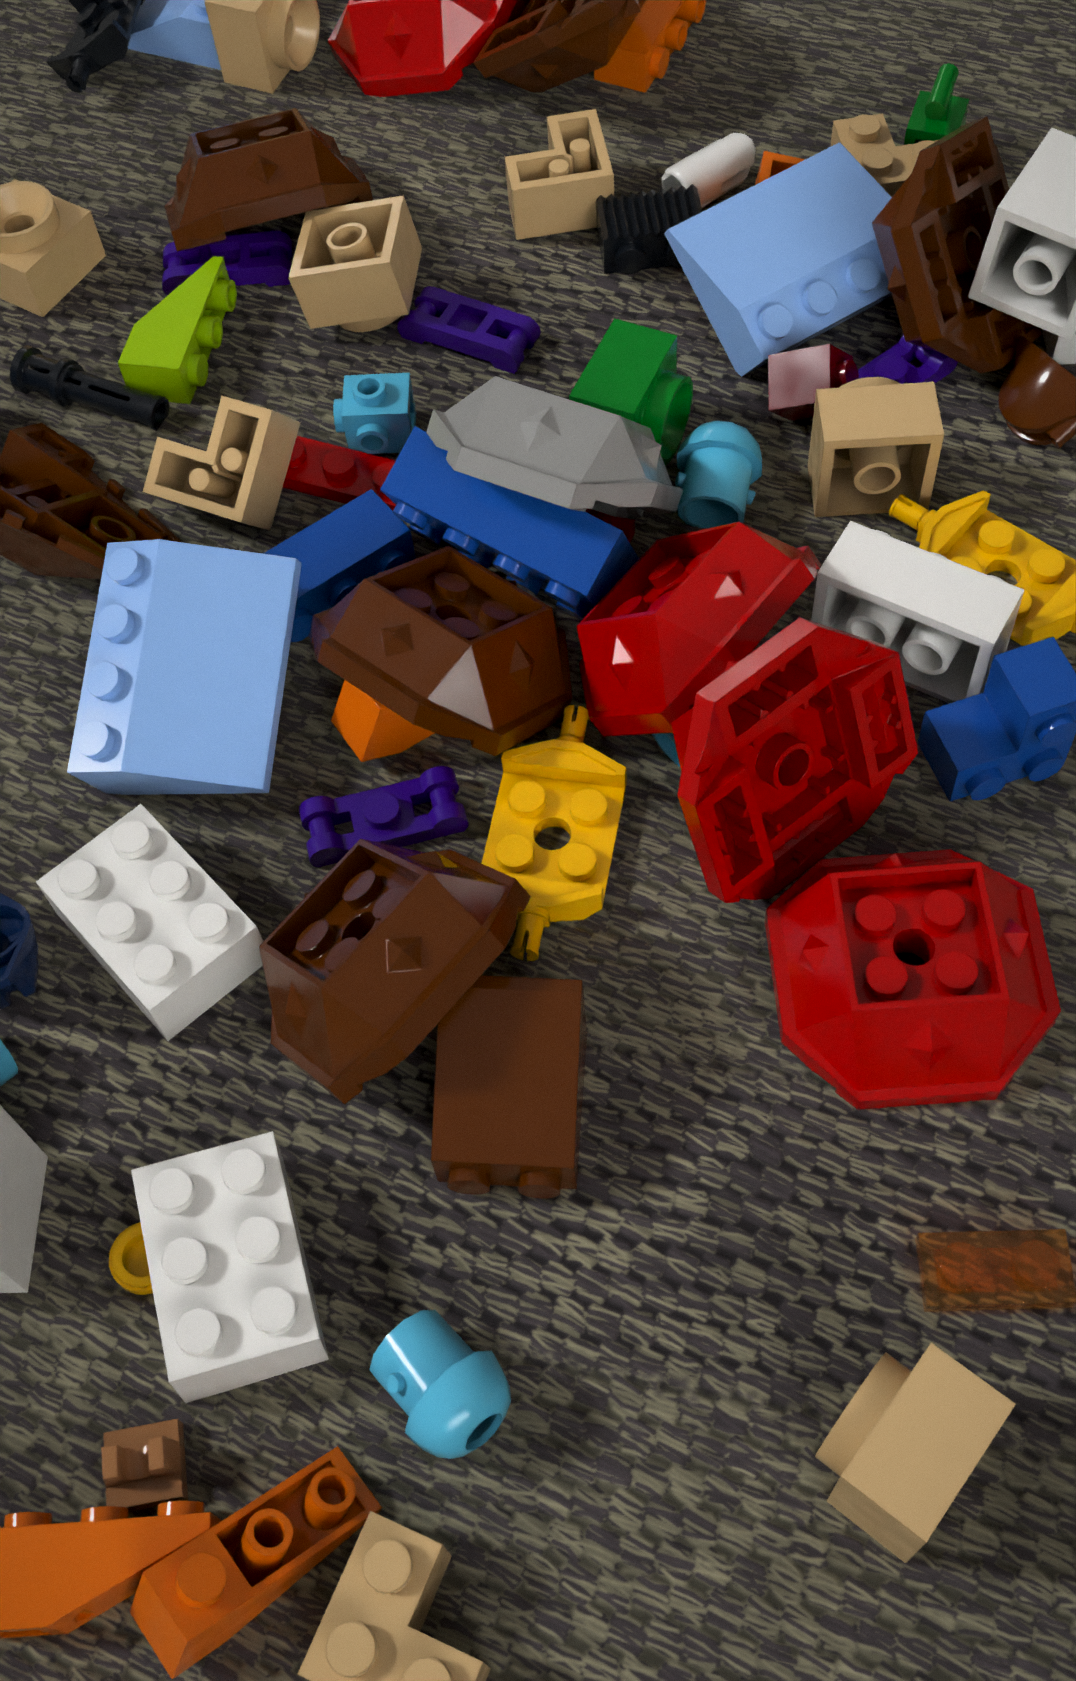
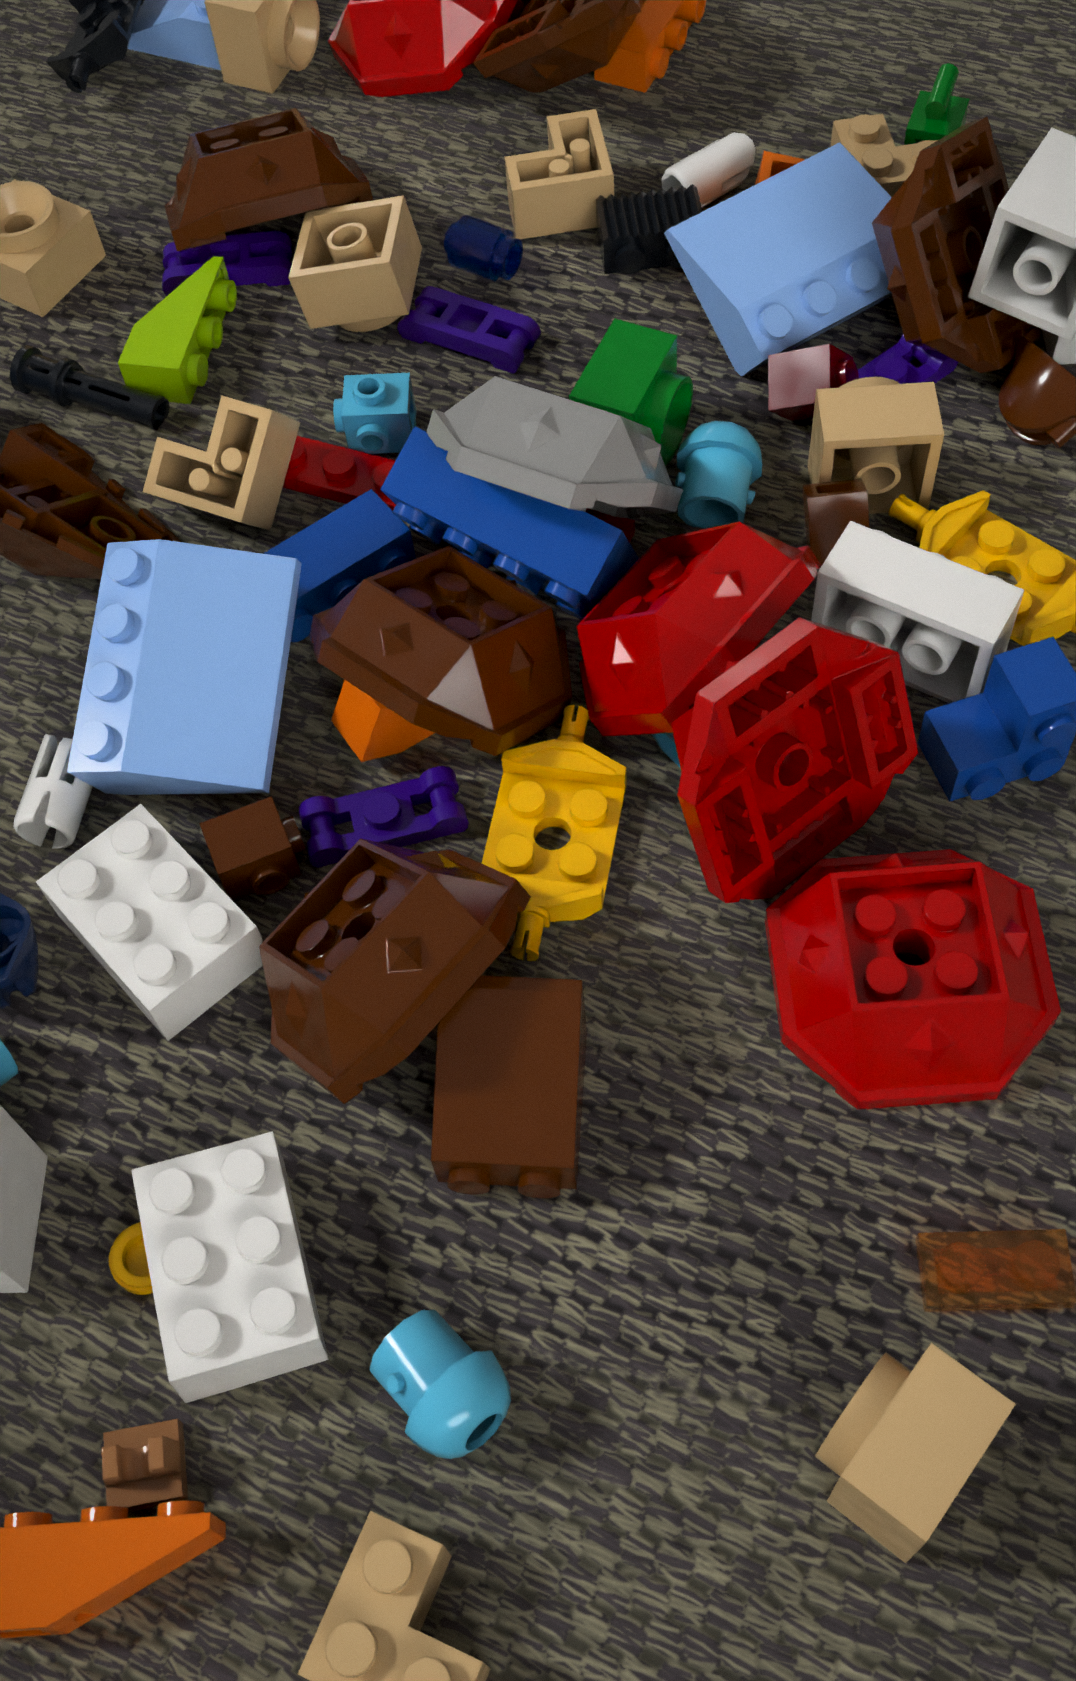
orange slope [129,1446,382,1679] -> none
none -> white arm [14,734,93,849]
none -> reddish brown brick [199,796,306,901]
none -> clear blue brick [444,215,523,281]
none -> reddish brown brick [803,478,870,566]

